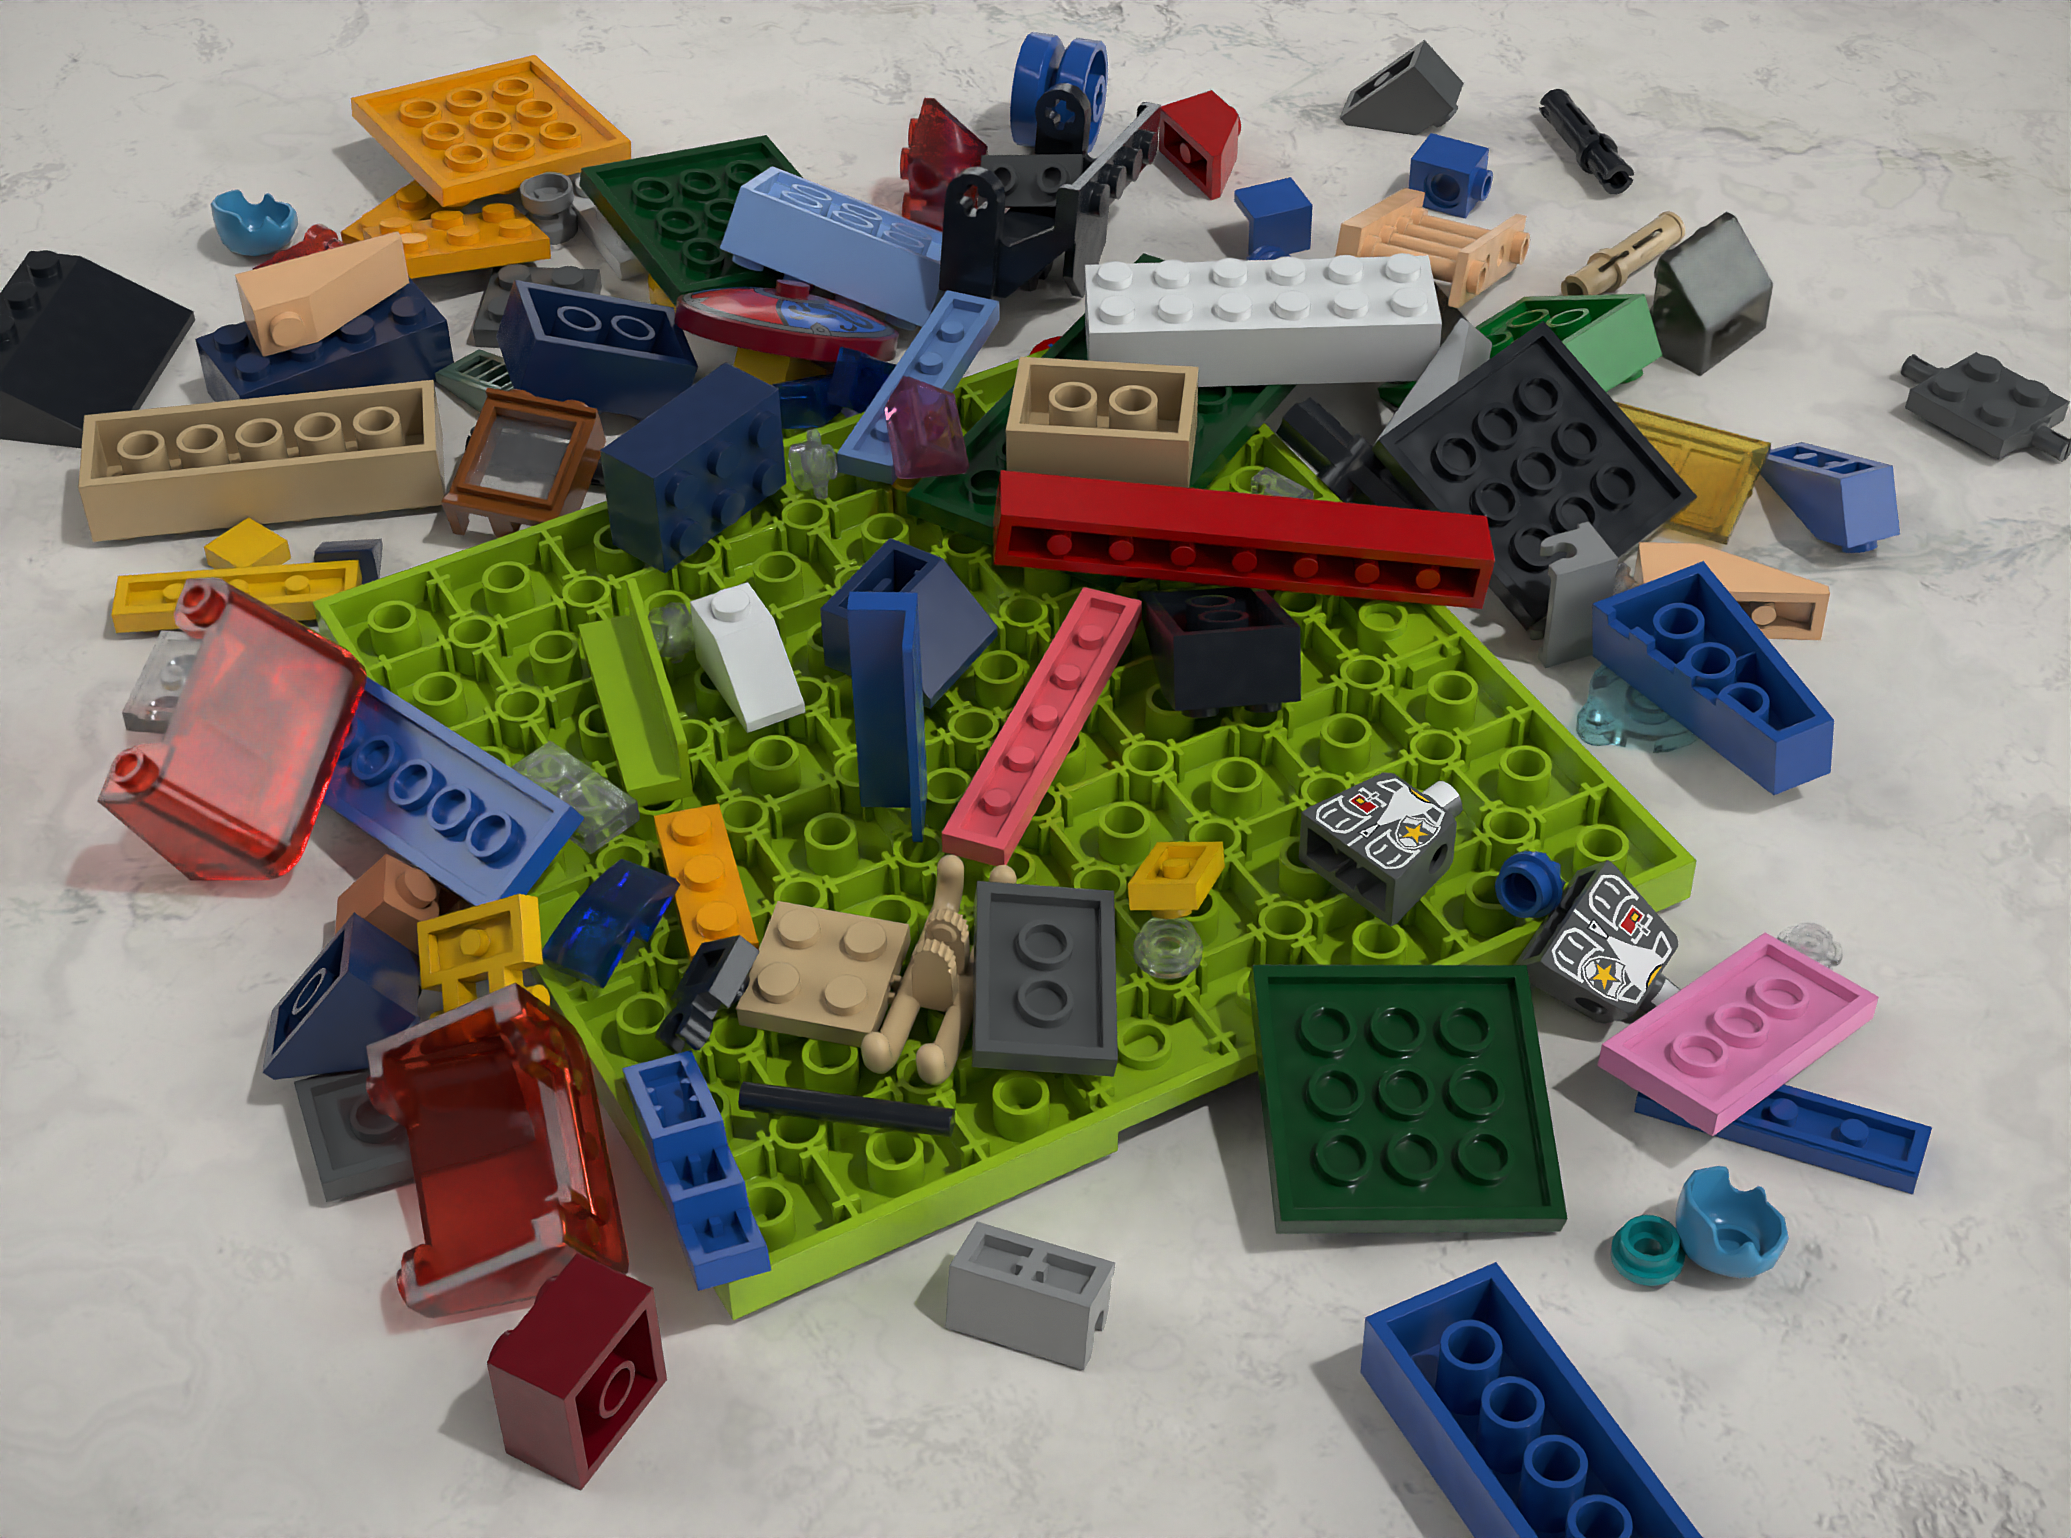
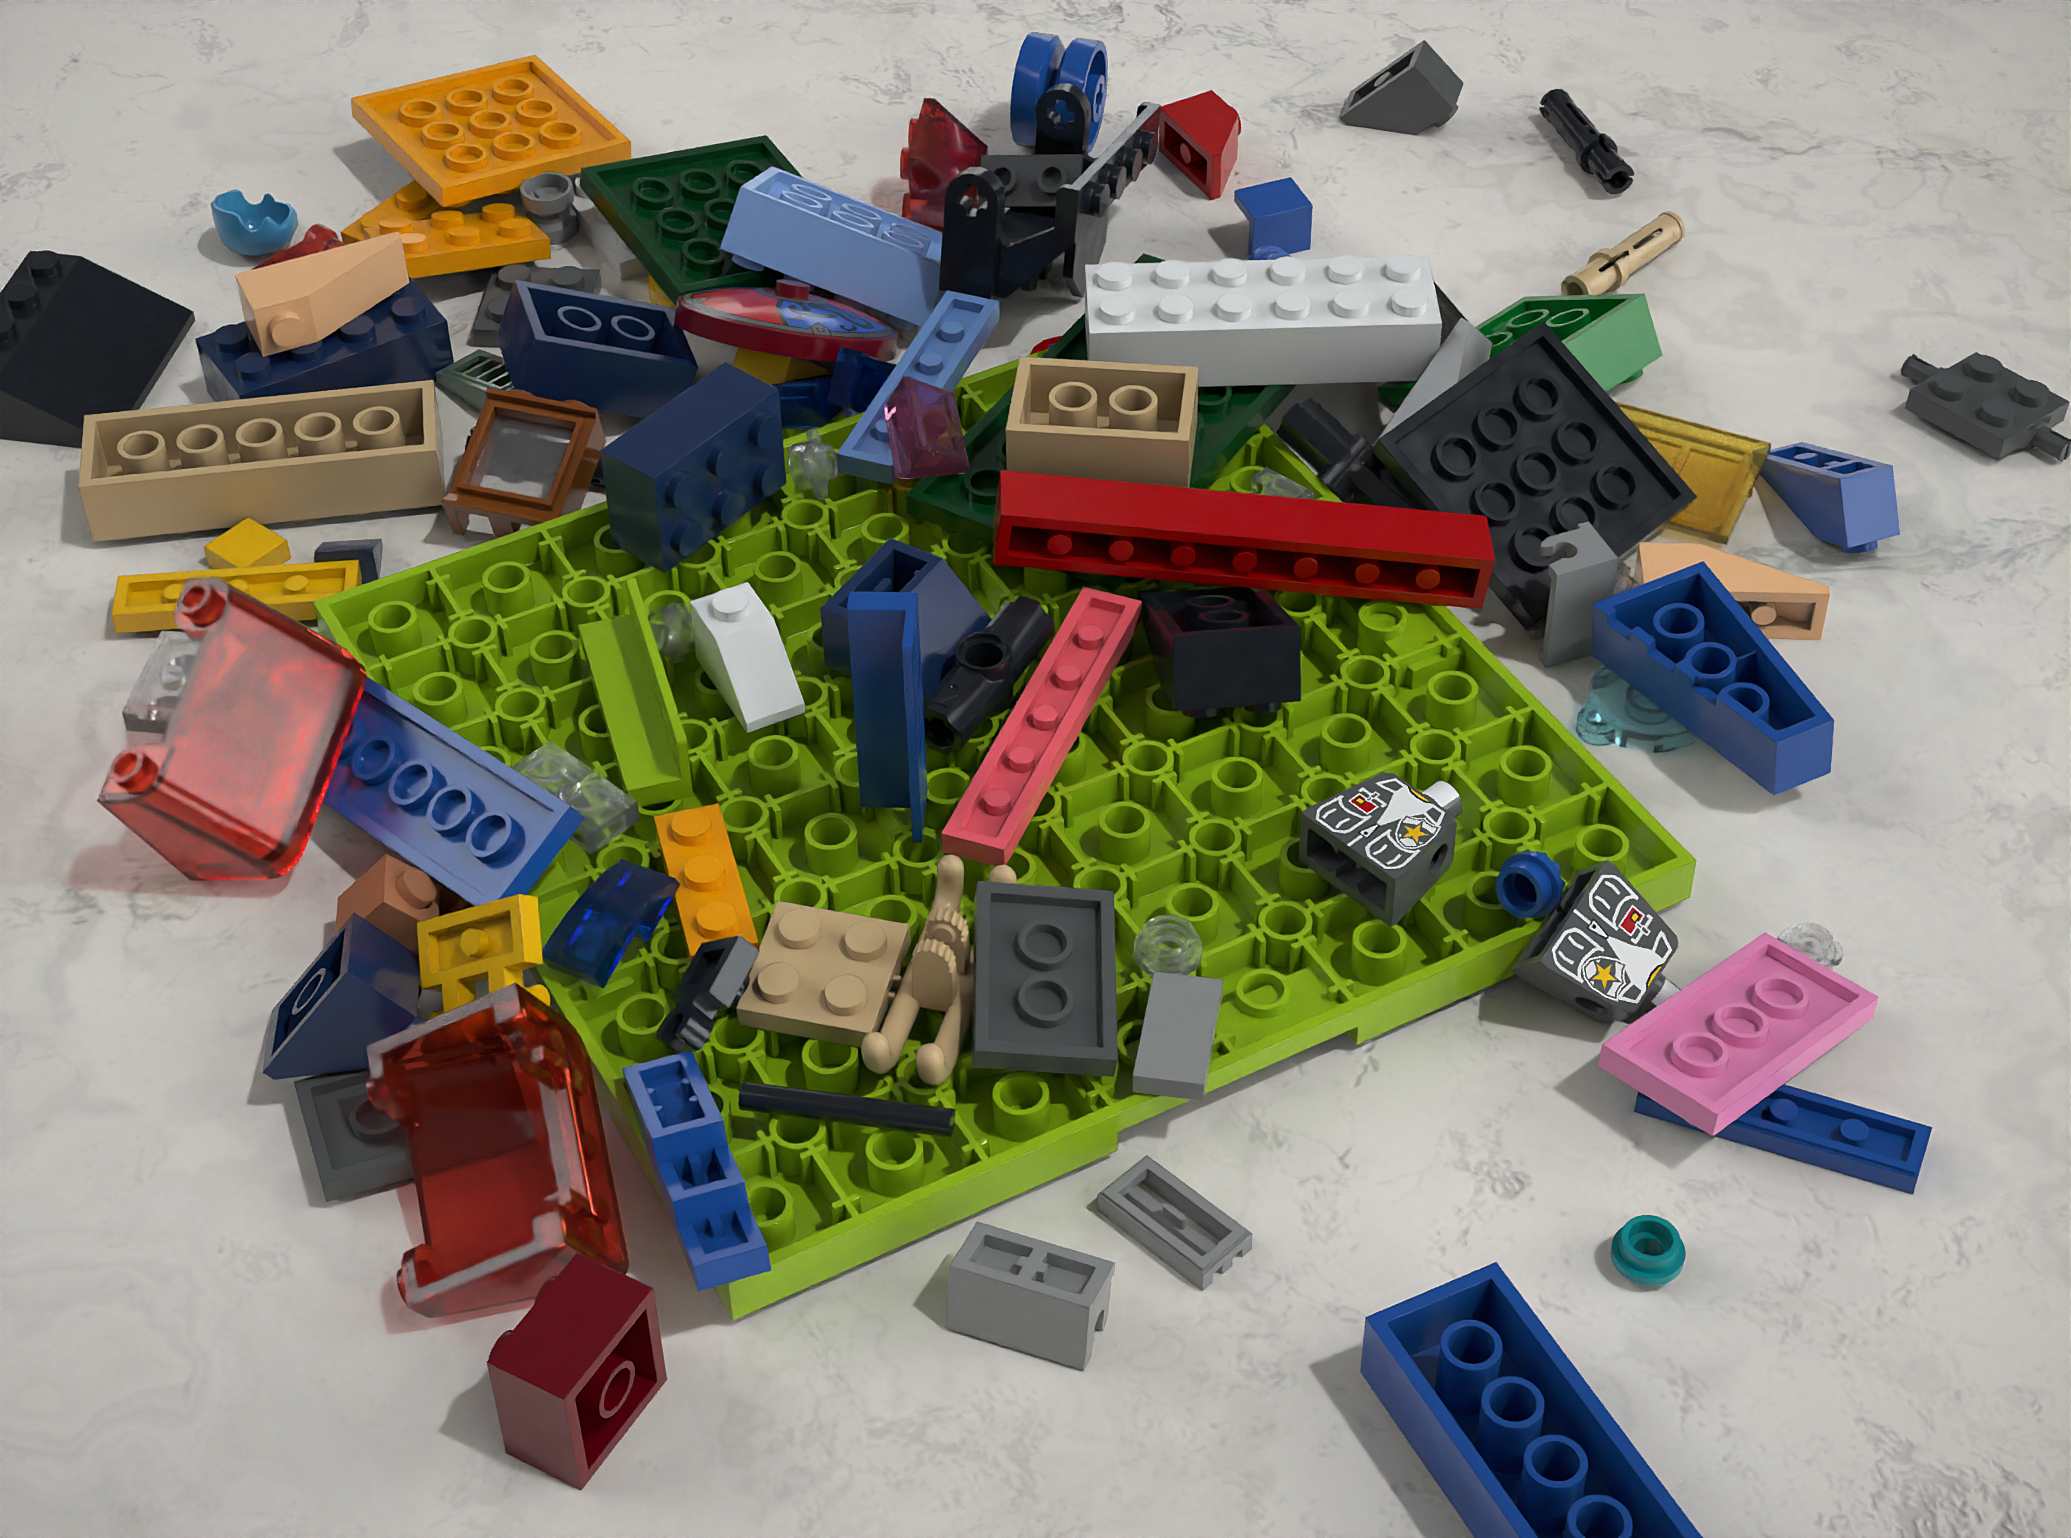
yellow plate [1128,842,1225,919] -> none
dark green plate [1248,965,1568,1234] -> none
light nougat fence [1335,188,1530,308] -> none
blue brick [1409,133,1493,219] -> none
clear smoke slope [1650,212,1773,376] -> none
dark azure hair [1675,1166,1789,1278] -> none
none -> black piece [923,595,1054,755]
none -> light grey tile [1097,1155,1253,1291]
none -> light grey tile [1133,972,1223,1101]

